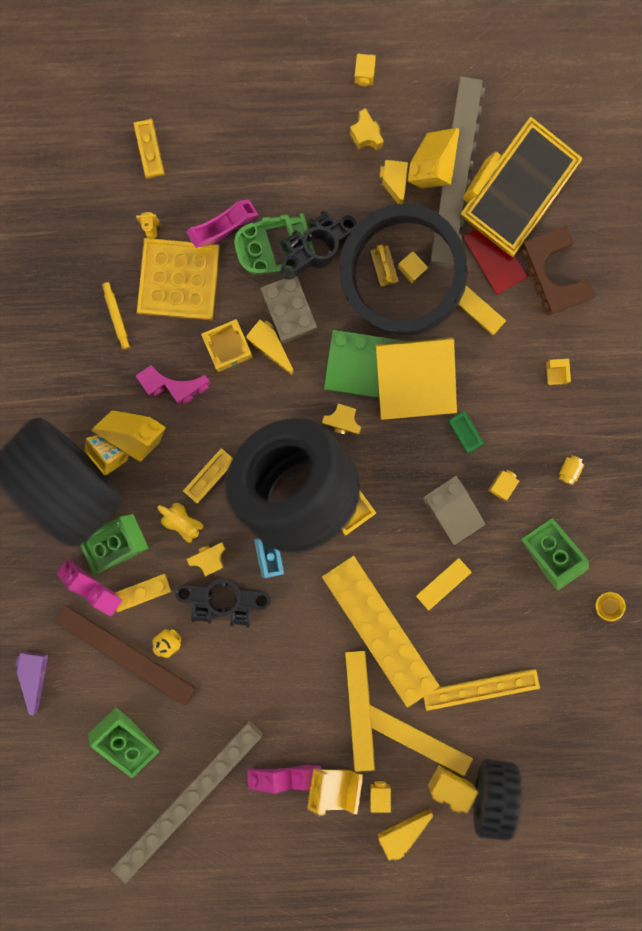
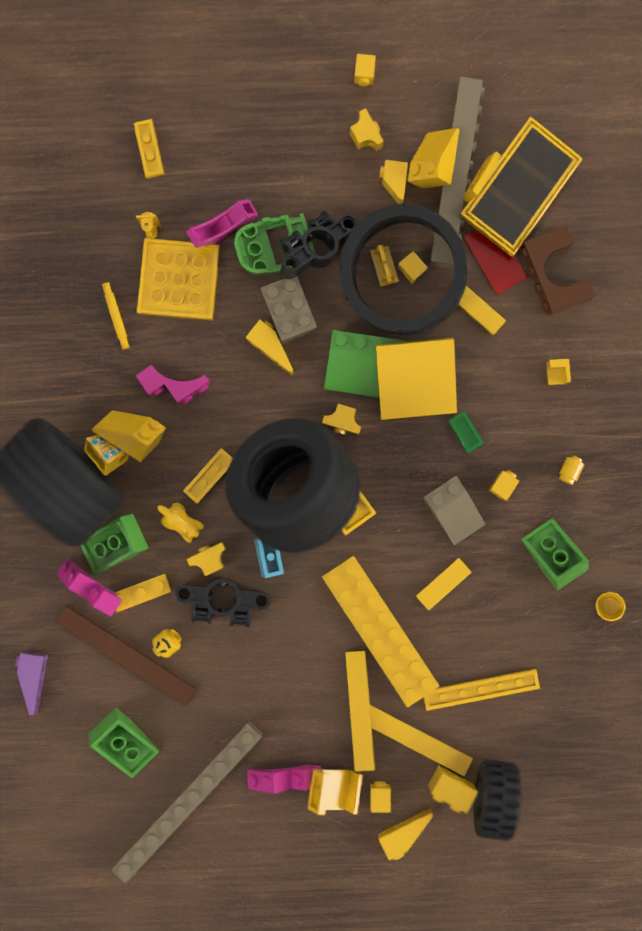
yellow container [201,319,253,372] -> none

